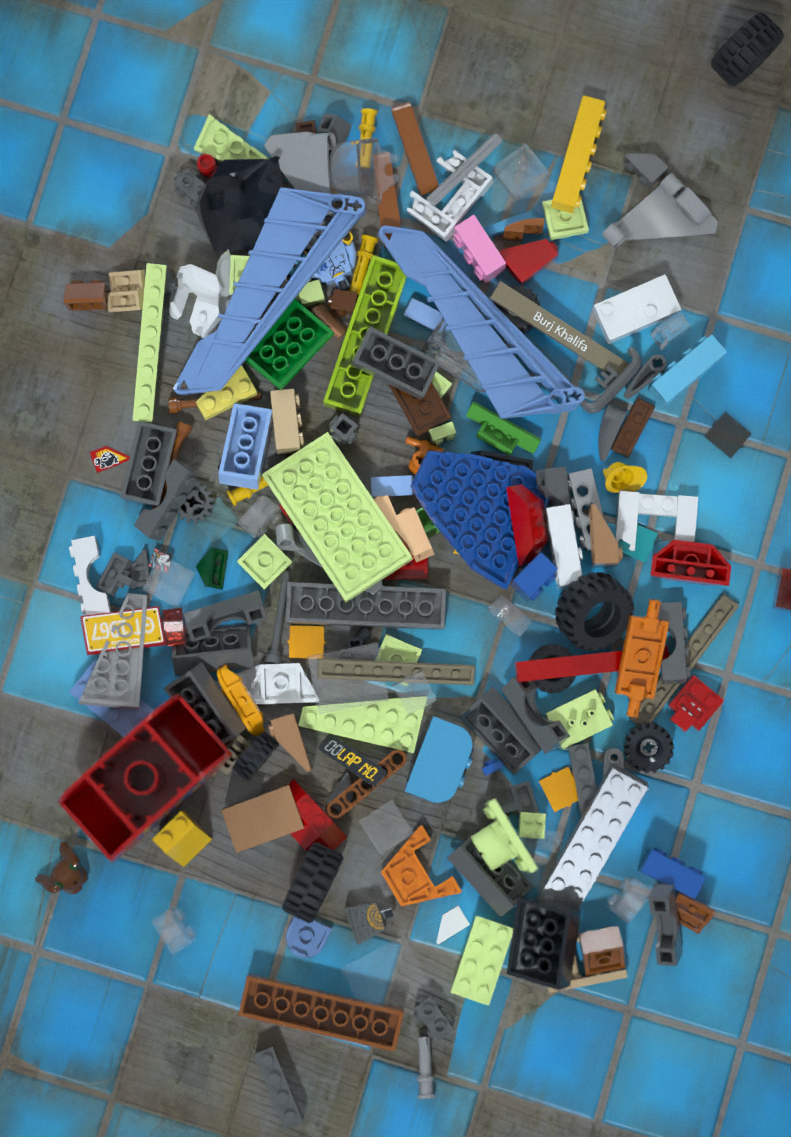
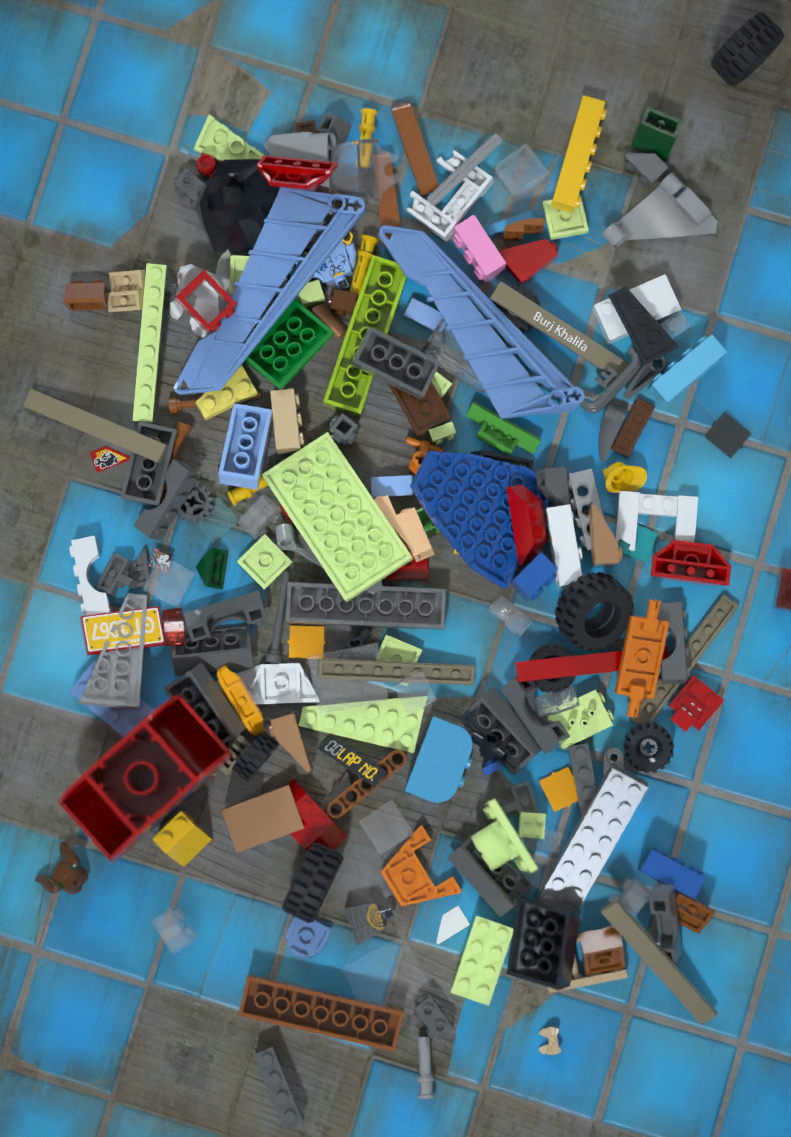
none -> dark tan tile [23,389,168,464]
none -> red window [175,270,237,333]
none -> red wedge [257,155,338,191]
none -> black axle [471,730,509,762]
none -> clear slope [534,686,580,717]
none -> tan piece [538,1027,562,1055]
none -> dark tan tile [601,899,718,1025]
none -> black wing [608,286,679,365]
none -> dark green slope [631,106,683,162]

